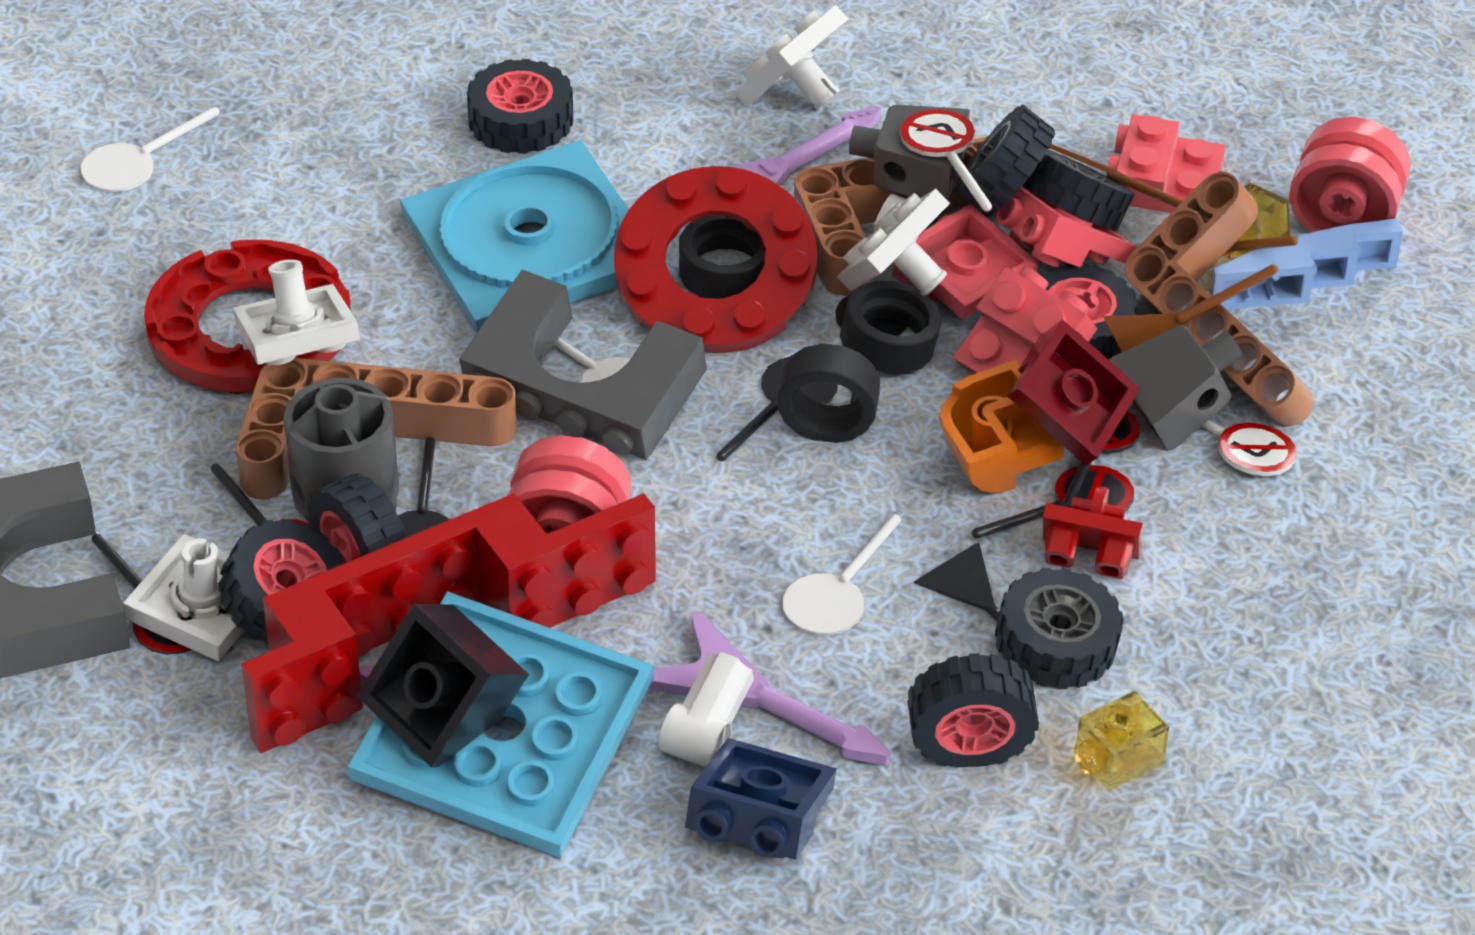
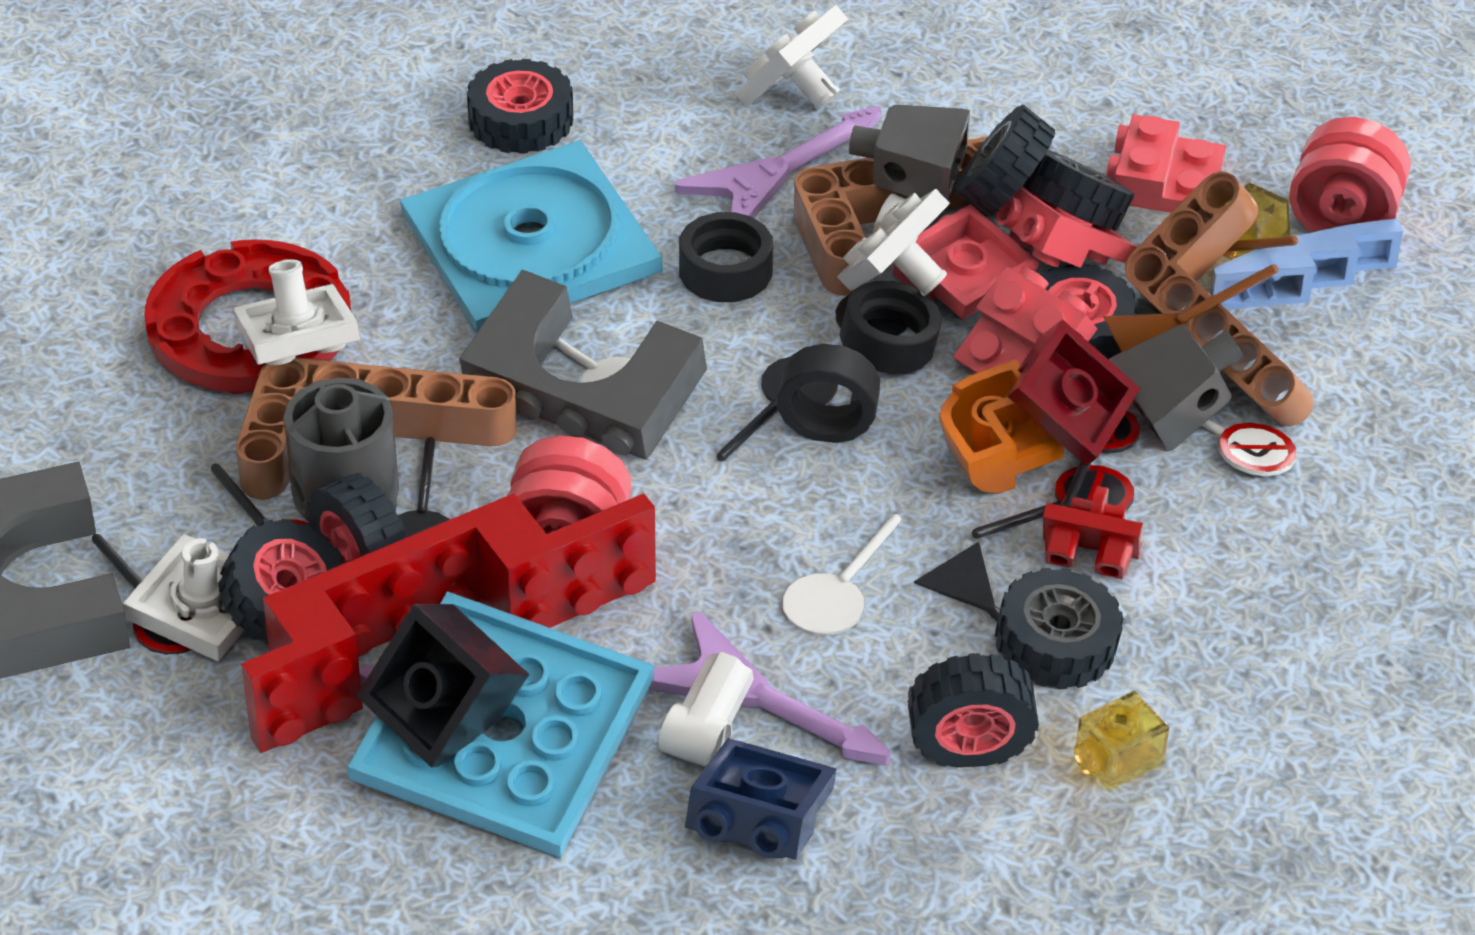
white piece [80,107,219,192] -> none
red plate [614,166,817,353] -> none
white piece [900,109,992,212] -> none
dark orange piece [1049,143,1183,208] -> none

